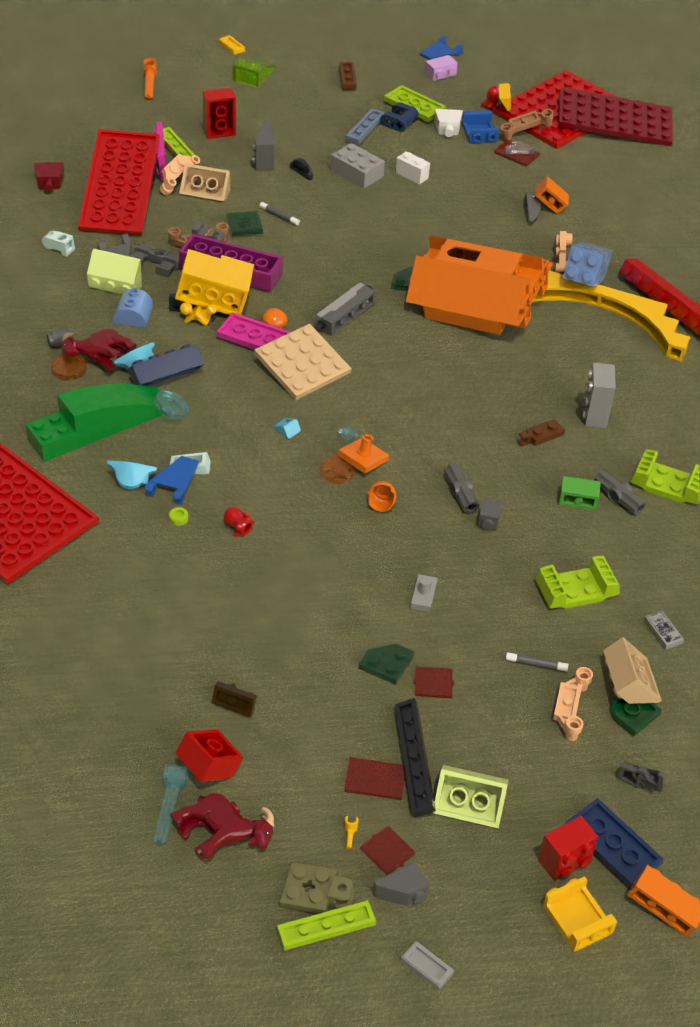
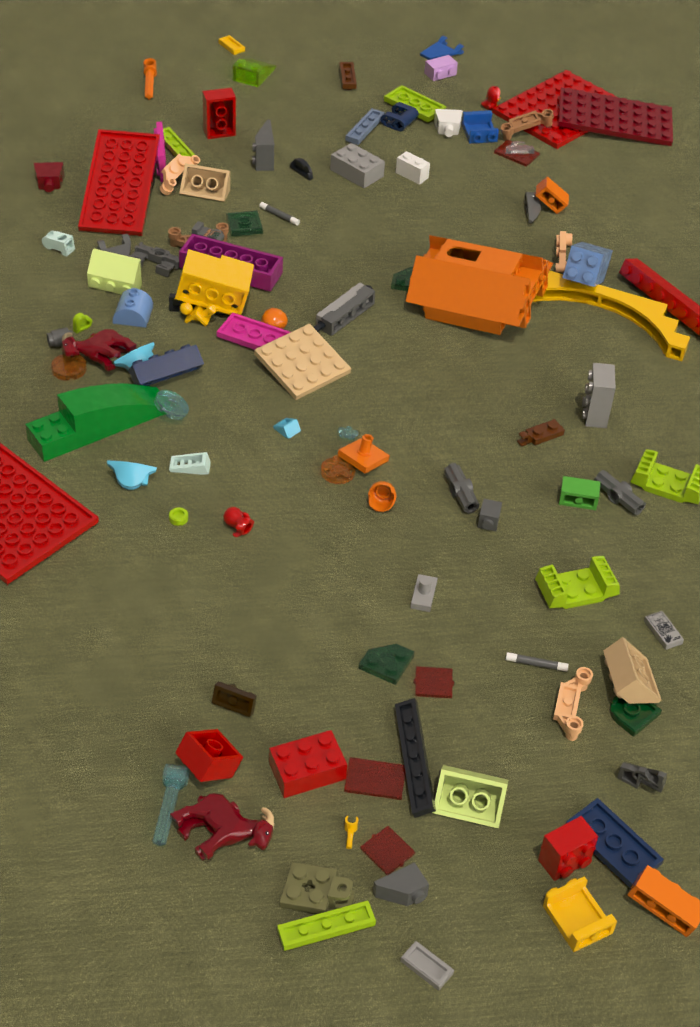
blue flag [145,456,199,504] -> none
yellow slope [499,83,511,111] -> none
none -> lime tile [73,313,92,334]
none -> red brick [269,730,347,798]

